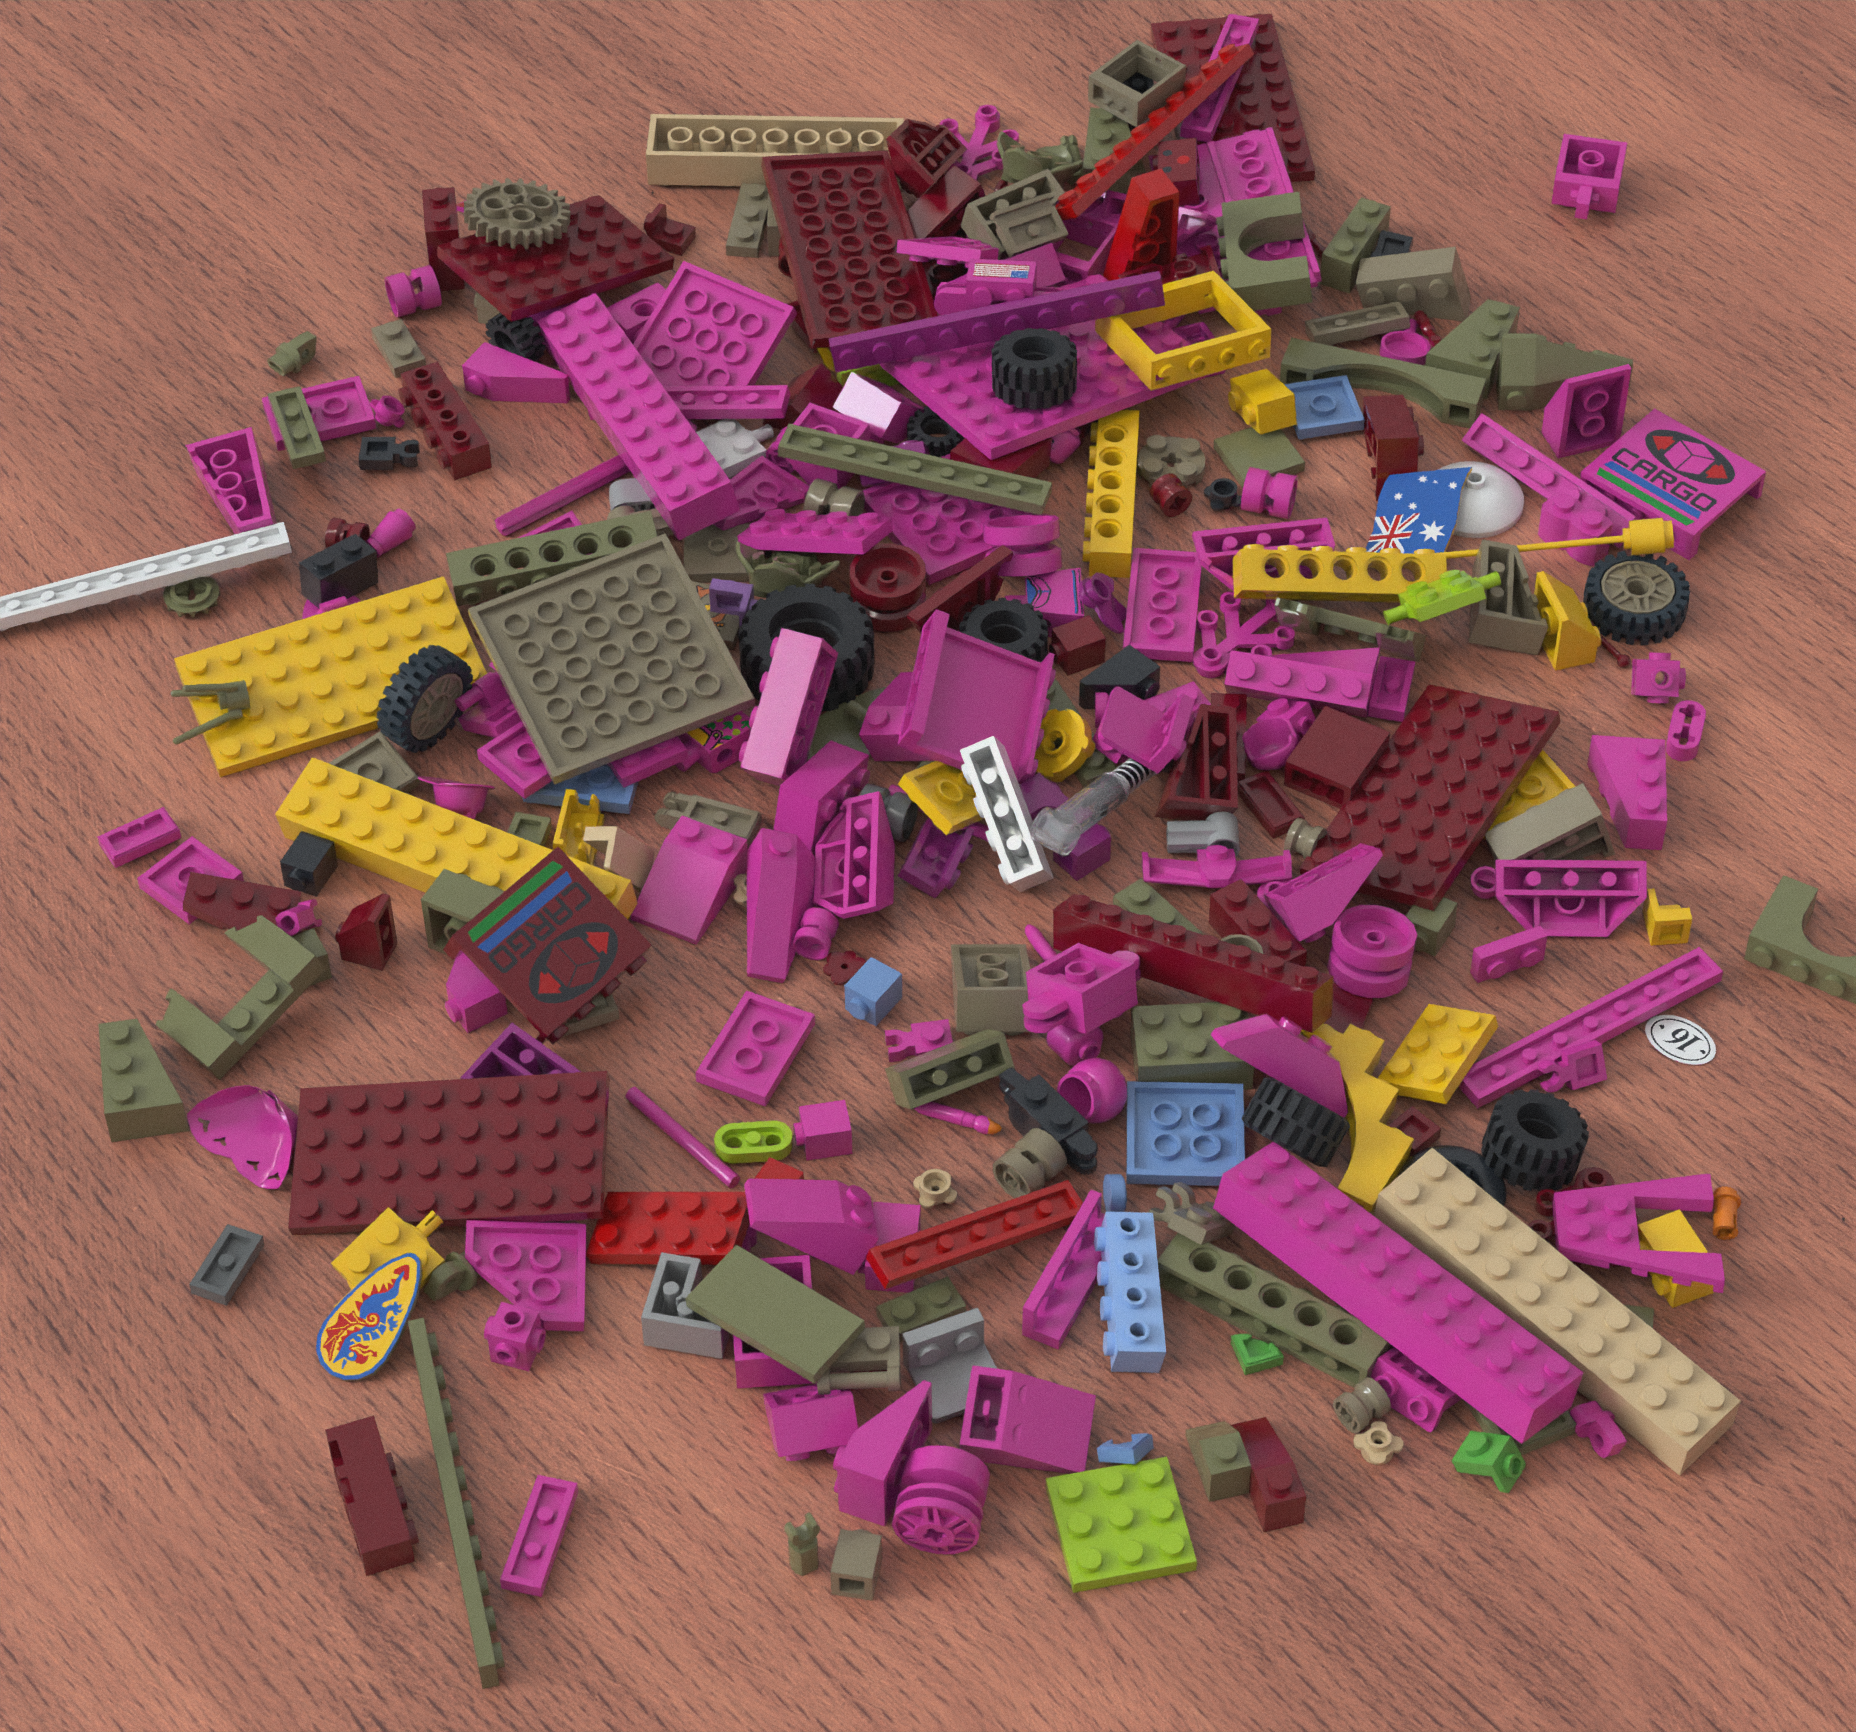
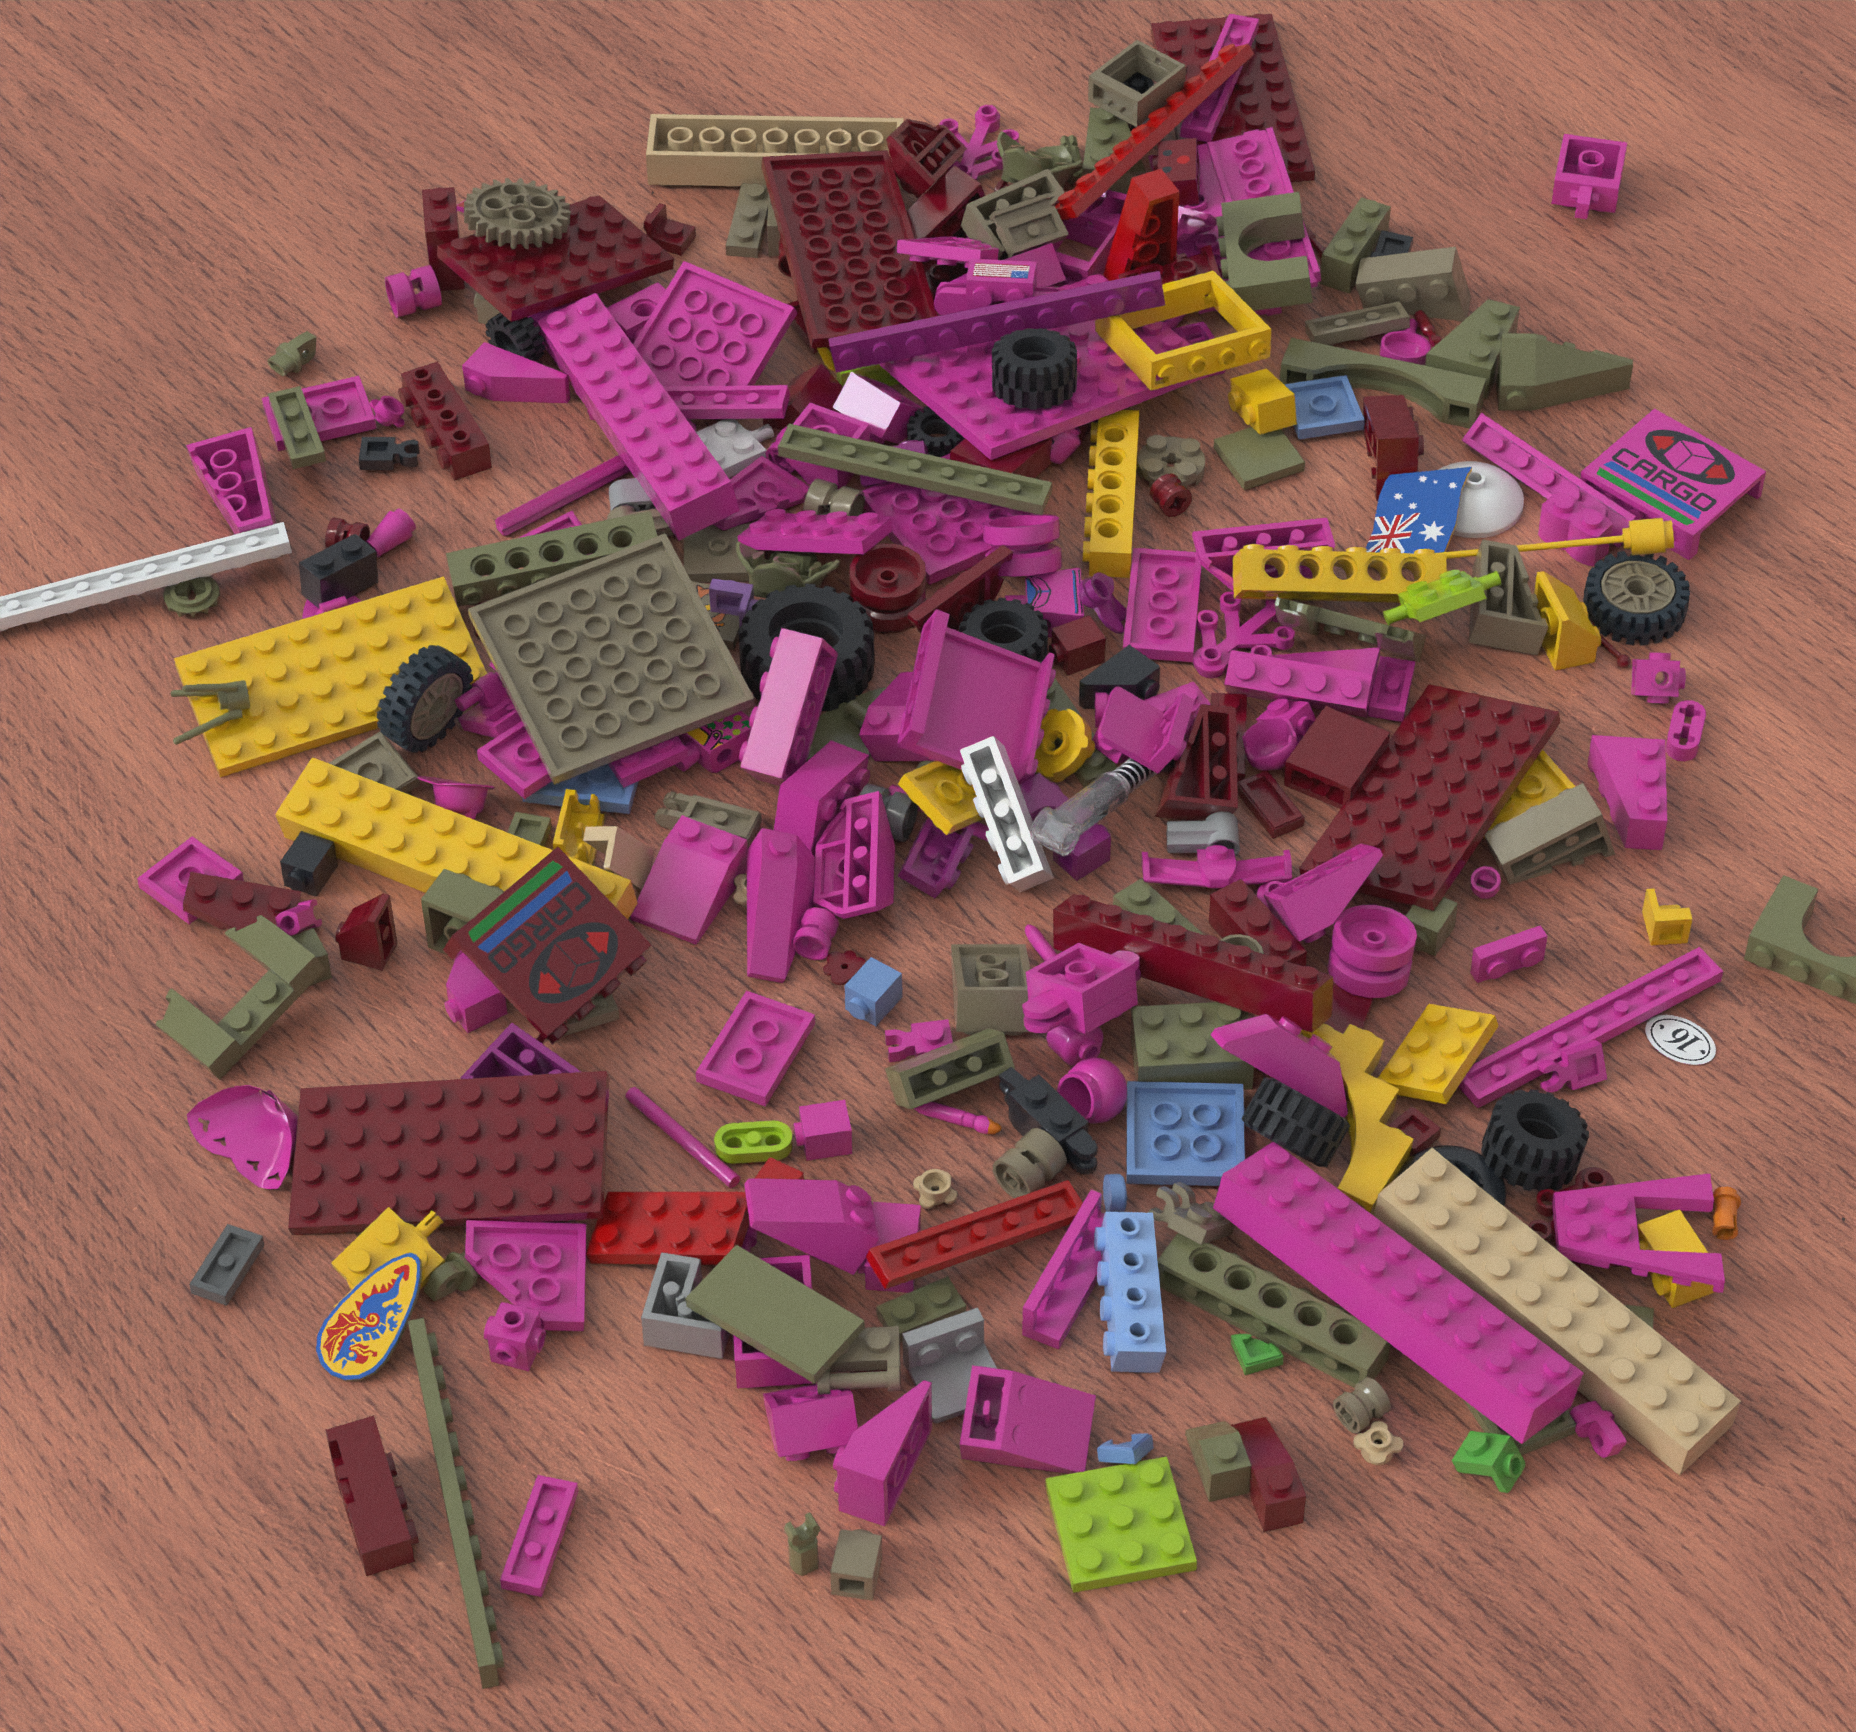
dark pink plate [97,807,181,868] -> none
olive wedge [98,1019,189,1142] -> none
dark tan plate [371,319,426,378] -> none
dark pink wheel [892,1446,990,1554] -> none
black plate [1204,478,1242,511] -> none
dark pink wheel [1241,467,1298,519] -> none
dark tan wheel [1284,818,1327,859] -> none
dark pink bracket [1370,1347,1462,1432] -> none
dark pink wedge [1495,860,1647,937] -> none
dark pink slope [1542,364,1632,458] -> none

